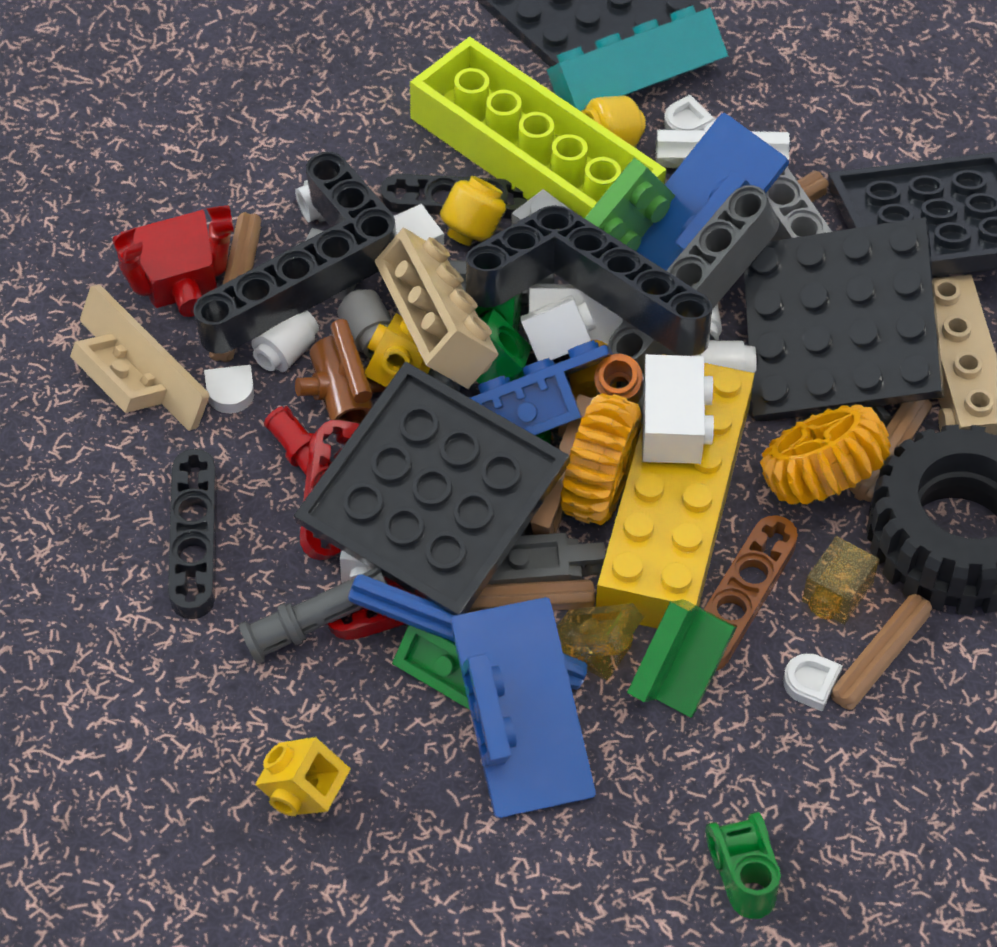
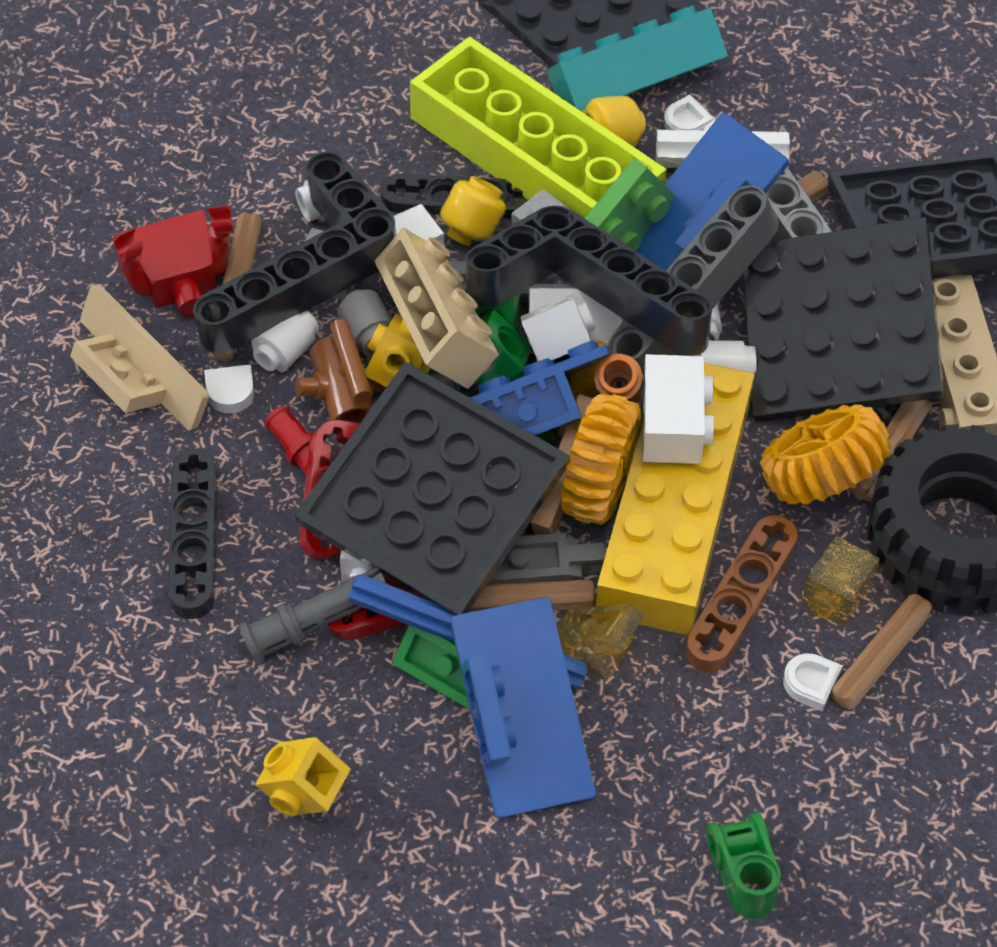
green panel [627,599,737,718] -> none

